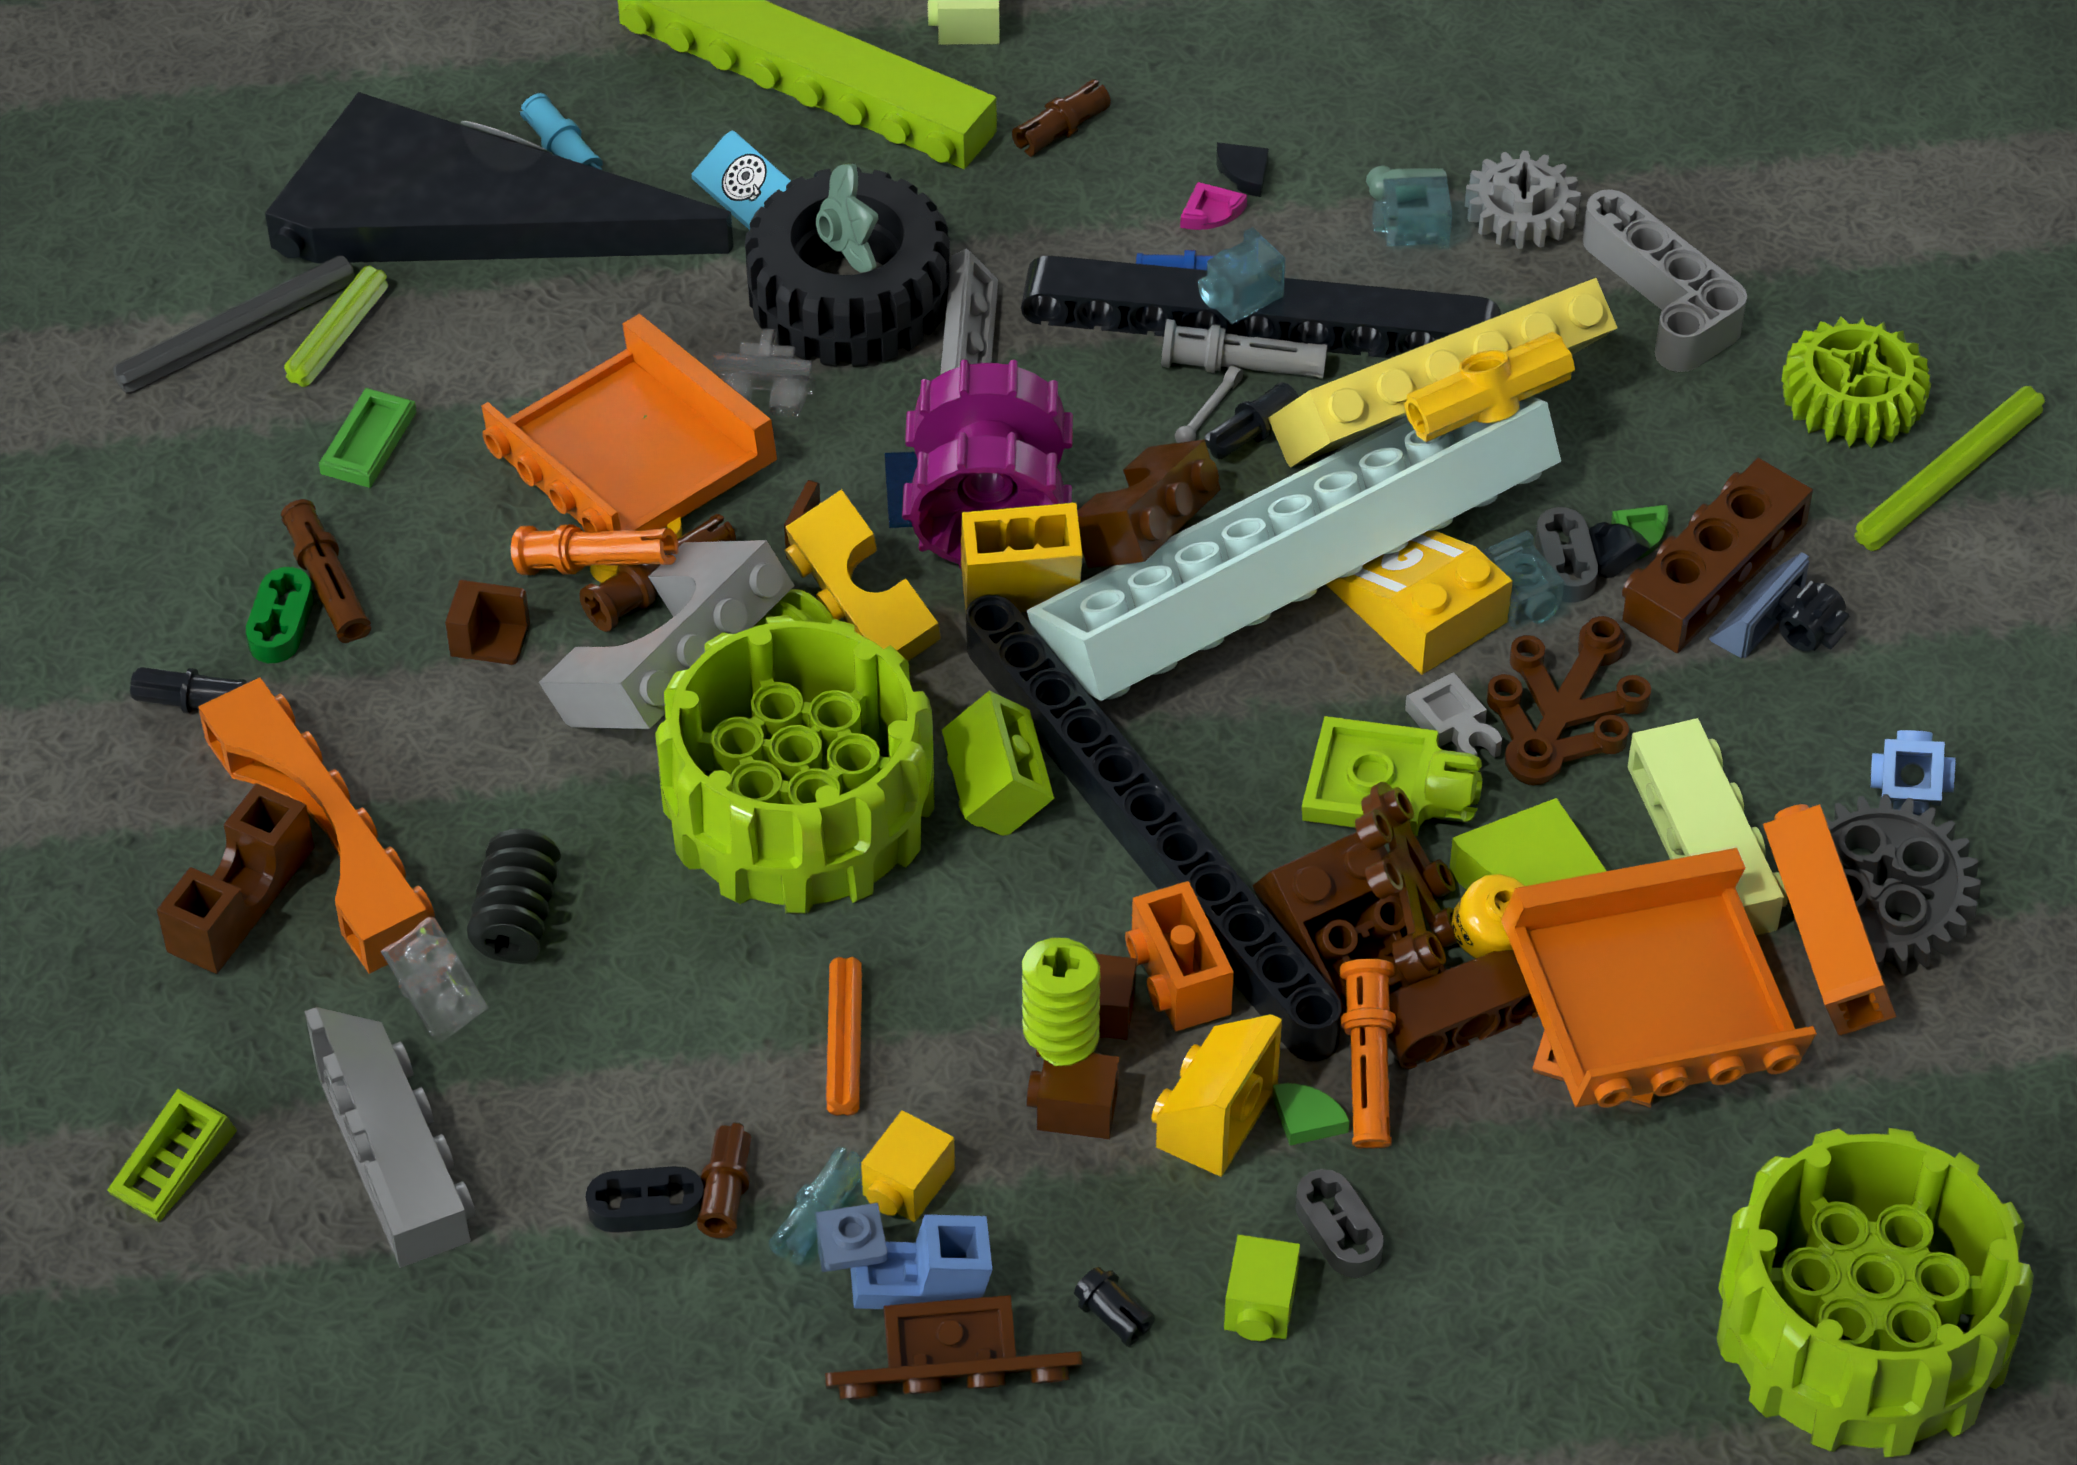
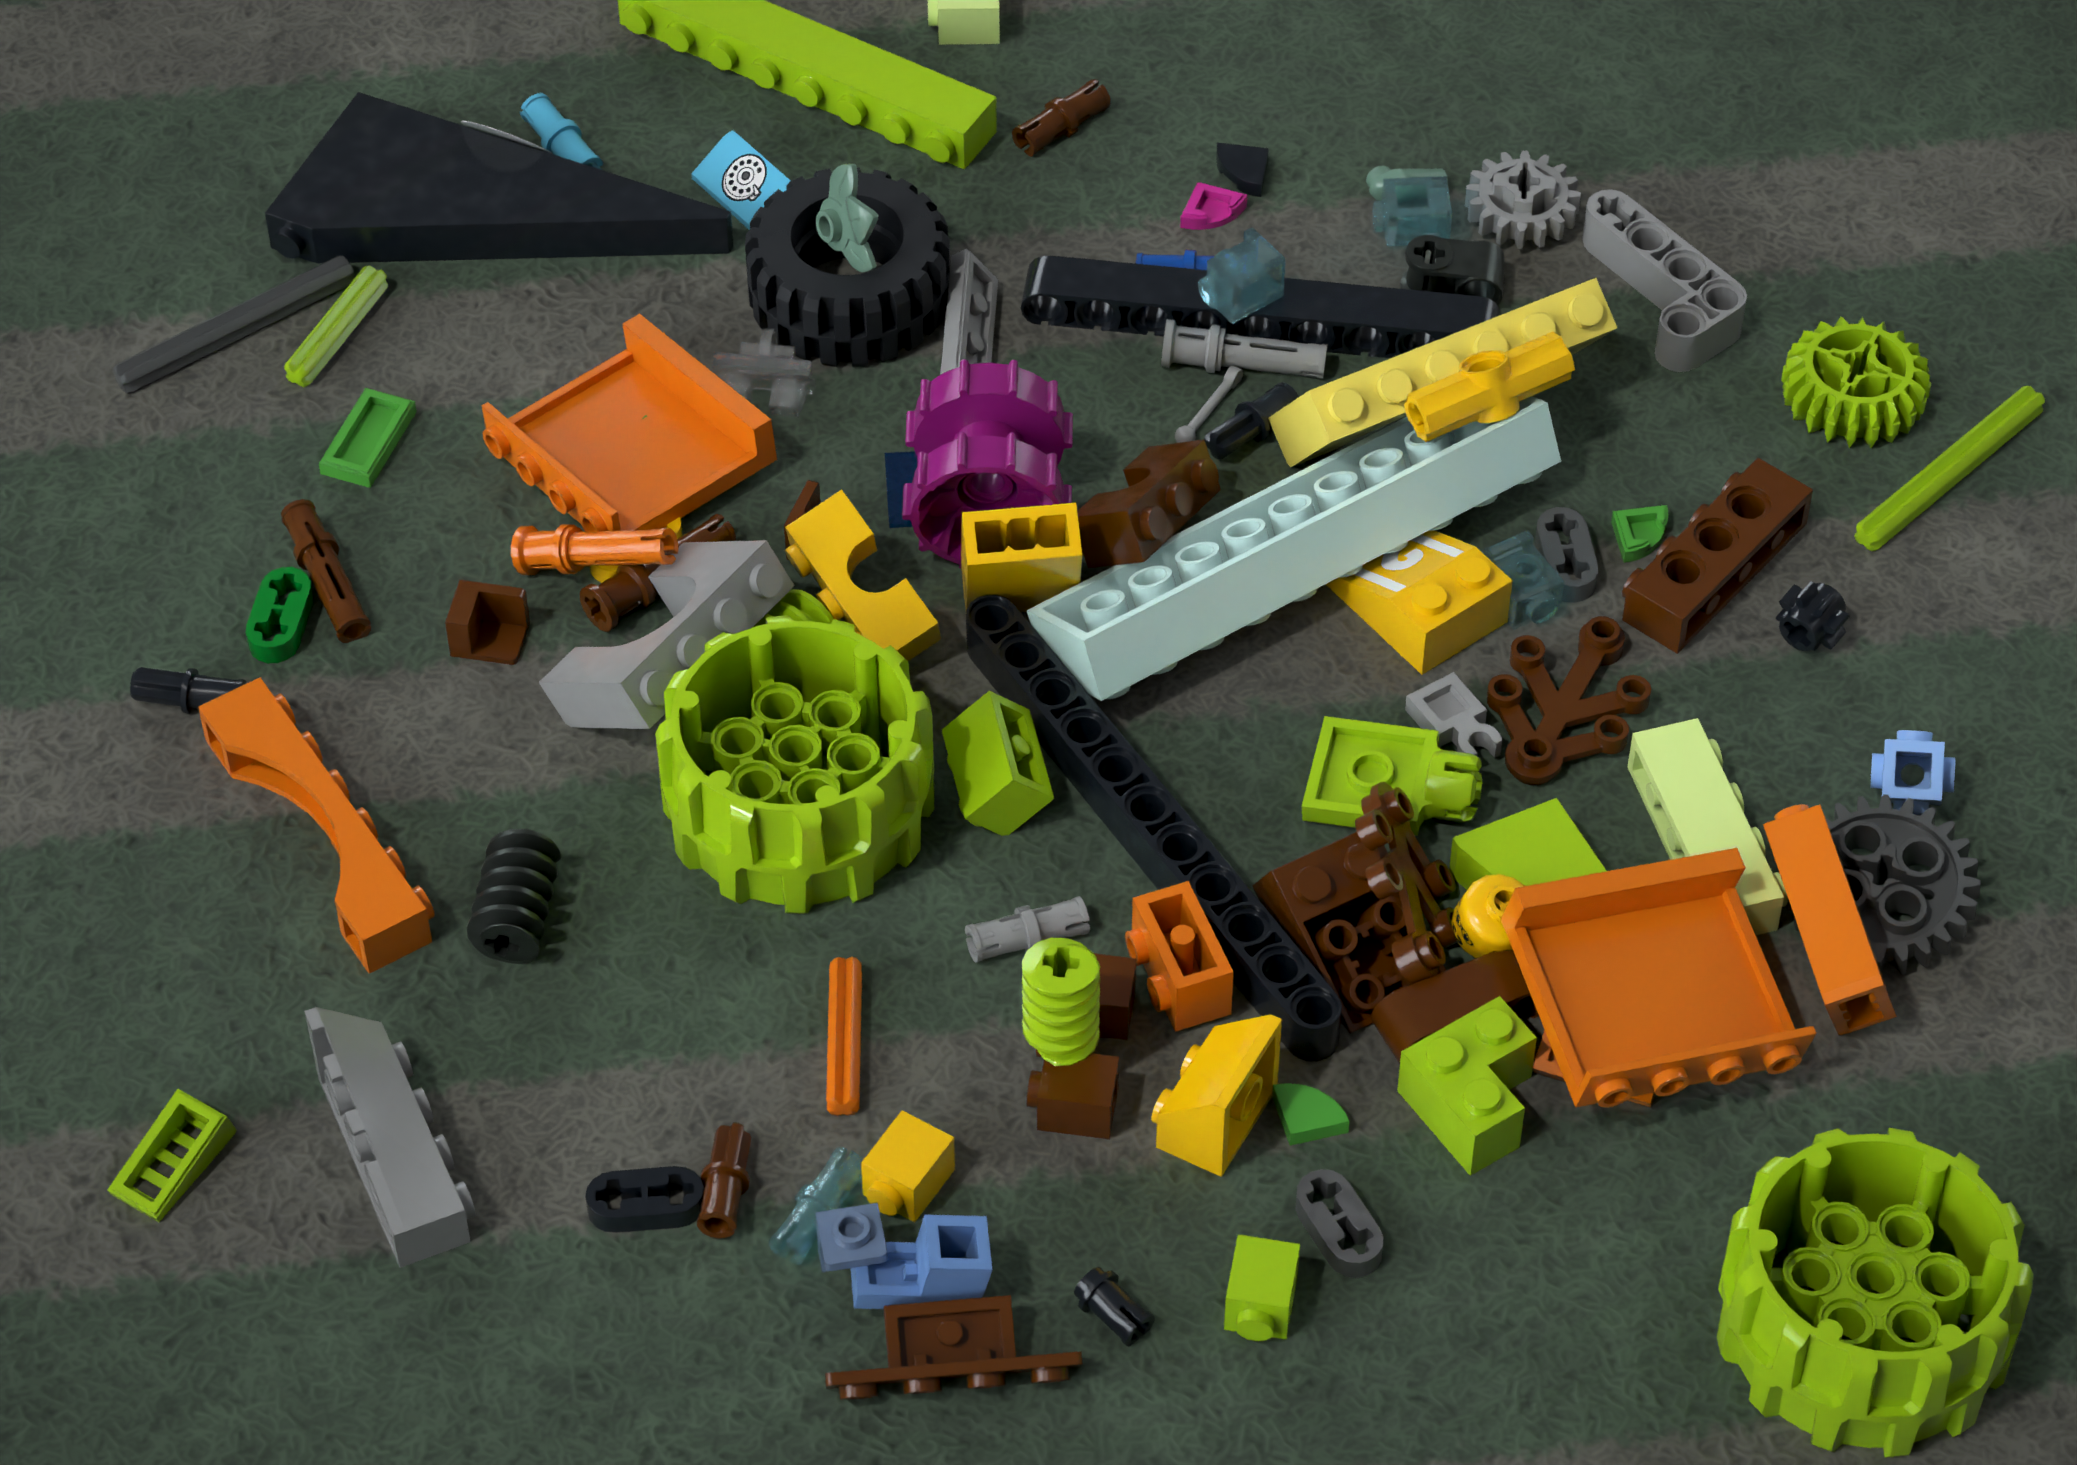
reddish brown arch [157,783,315,974] -> none
clear hips [381,917,489,1042] -> none
orange pin [1340,959,1396,1148] -> none
black tile [1588,522,1650,578] -> none
sand blue slope [1709,552,1809,658] -> none
none -> light grey pin [965,896,1090,963]
none -> lime brick [1397,996,1537,1176]
none -> pearl dark grey piece [1400,235,1505,305]

